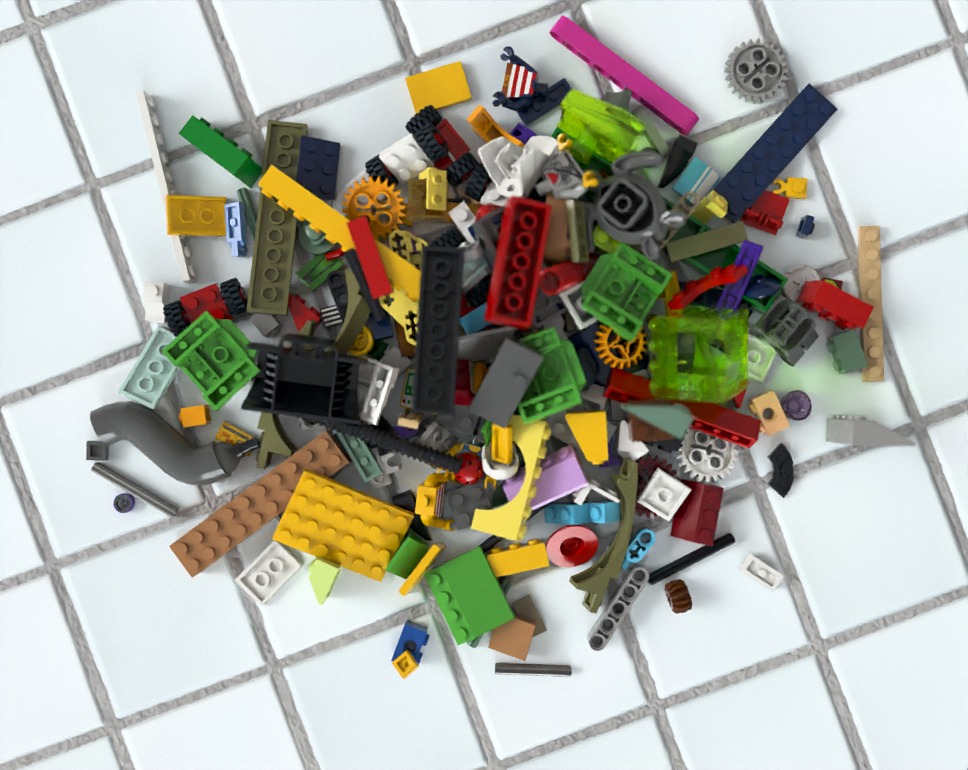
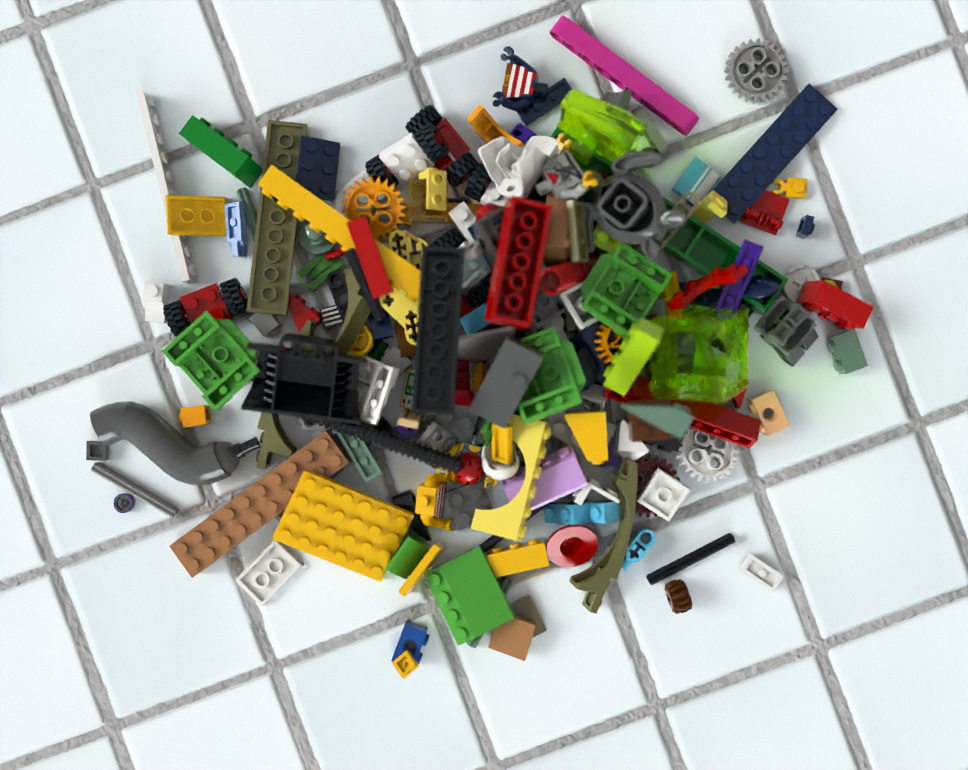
light aqua tile [118,326,180,411] -> none
yellow tile [214,421,259,457] -> none
yellowish green slope [308,557,342,605] -> none
white plate [370,447,402,490] -> none
yellow tile [405,61,472,113] -> none
dark green tile [492,484,509,507] -> none
flat silver axle [495,663,572,677] -> none
light grey beam [587,564,649,651] -> none
black piece [657,135,698,188] -> none
olive tile [665,221,748,263] -> none
dark red slope [670,479,724,546] -> none
tile [726,332,777,383] -> none
black tile [767,443,794,498] -> none
clear purple helmet [780,390,812,421] -> none
light grey slope [826,415,916,446] -> none
tan plate [857,226,884,382] -> none
none -> lime brick [603,317,664,396]

